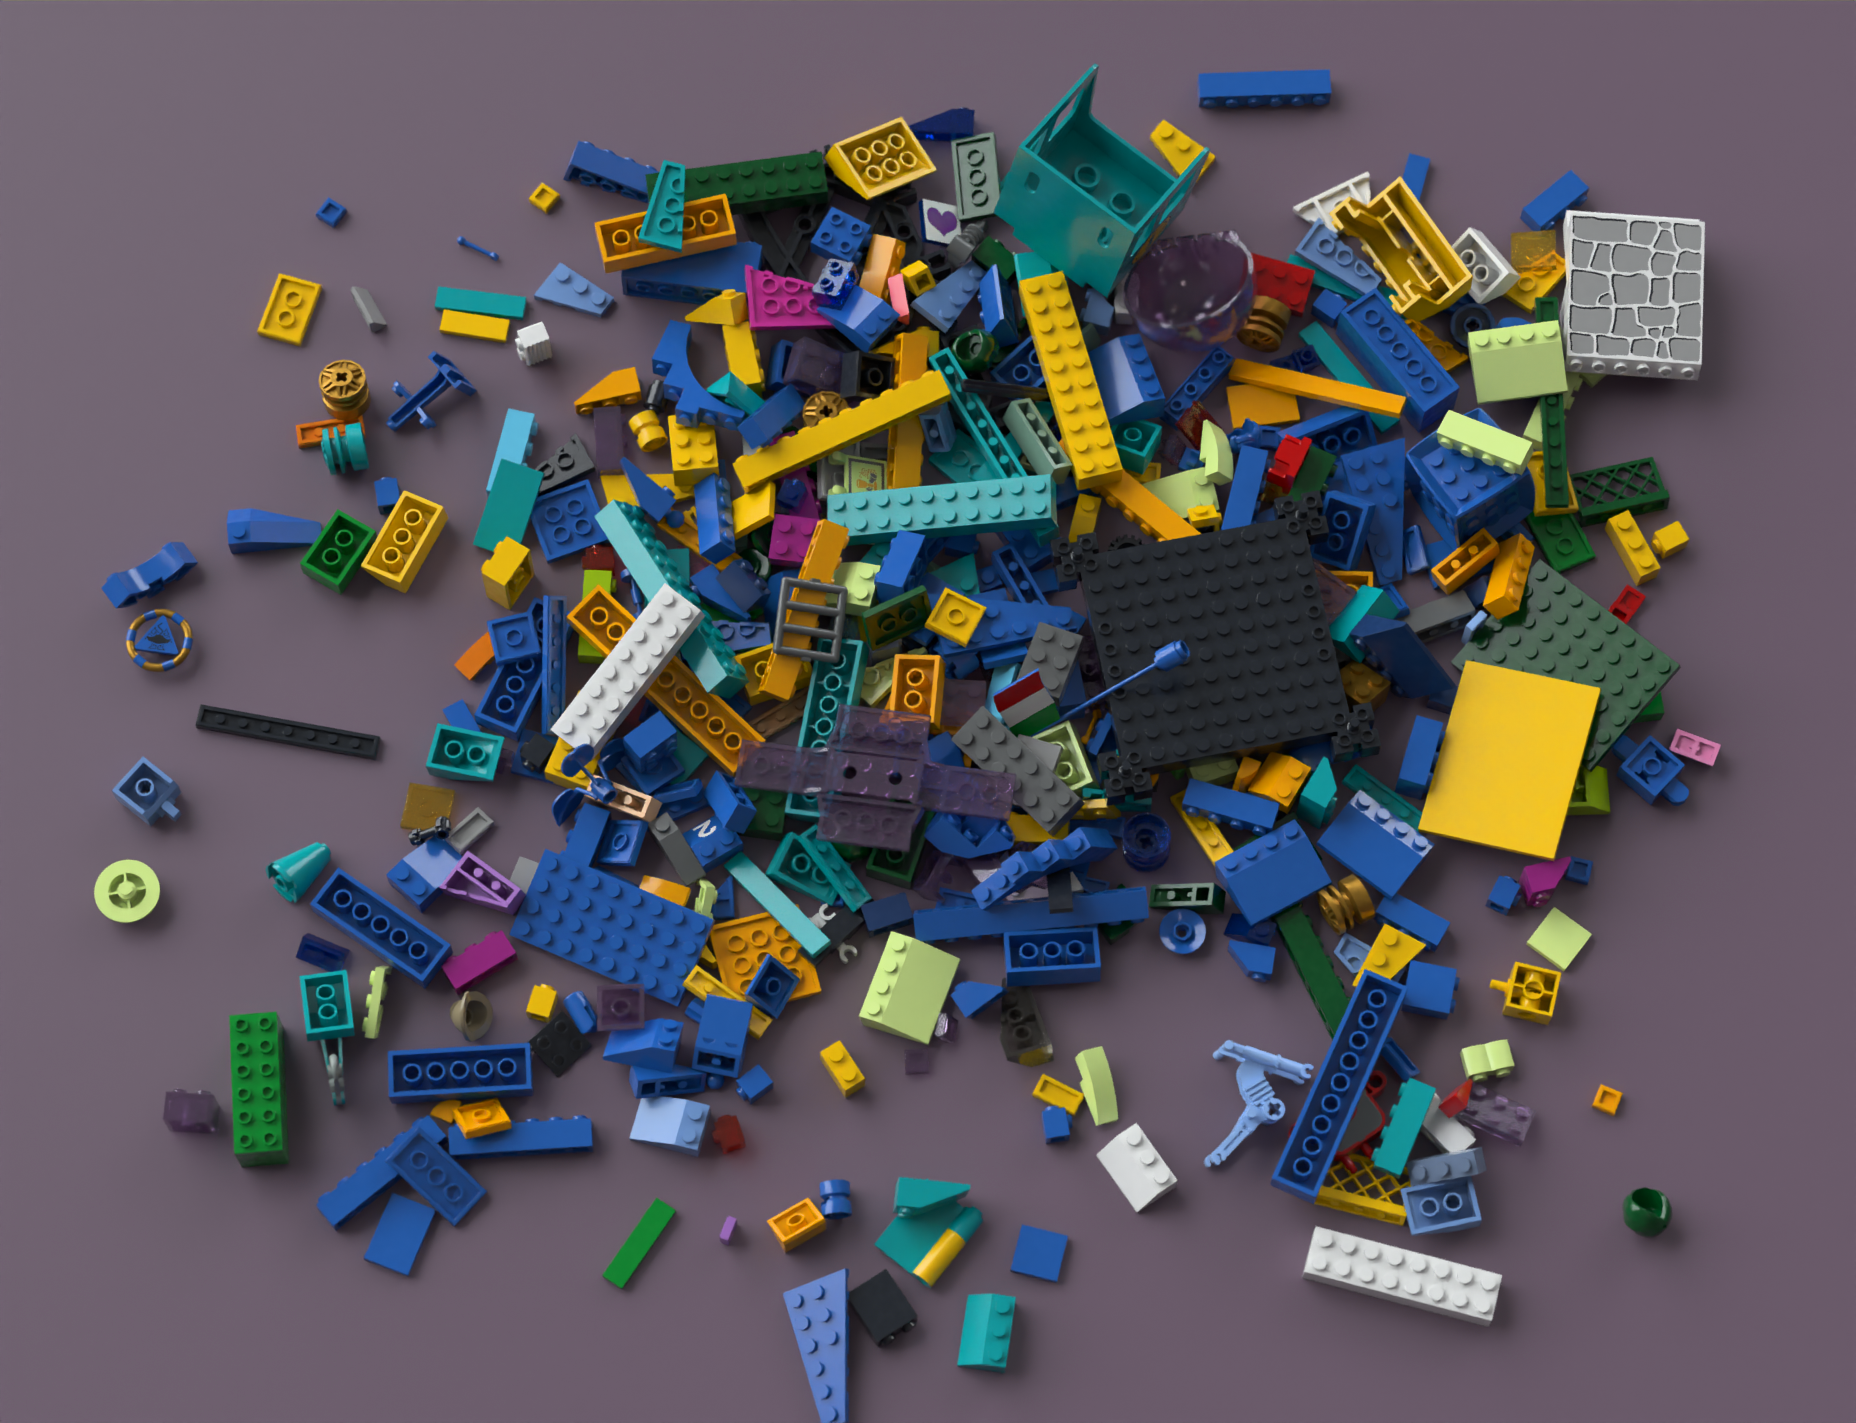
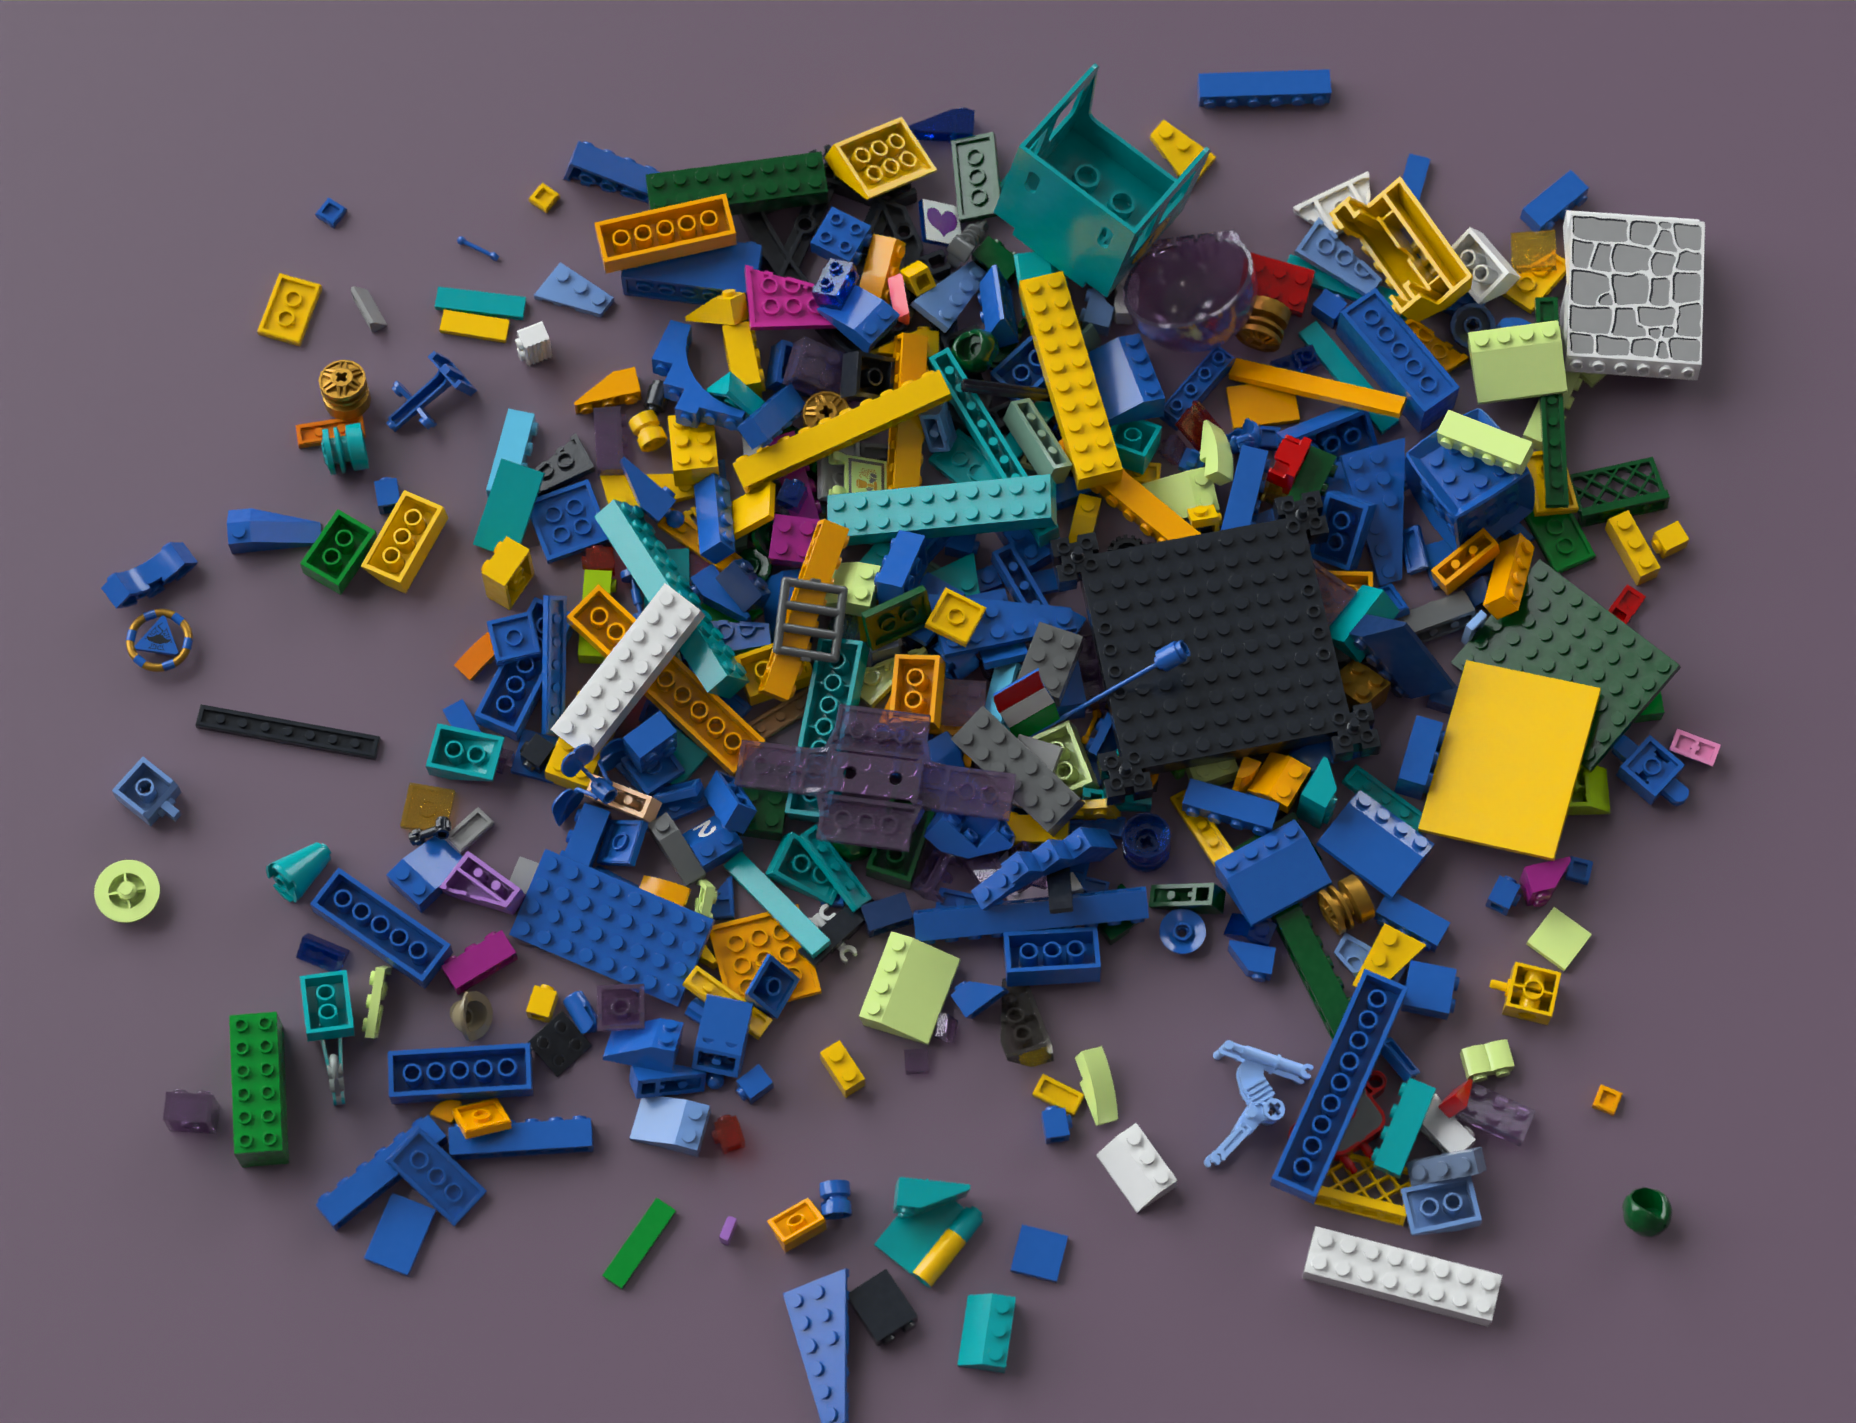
teal wing [638,160,686,253] -> none

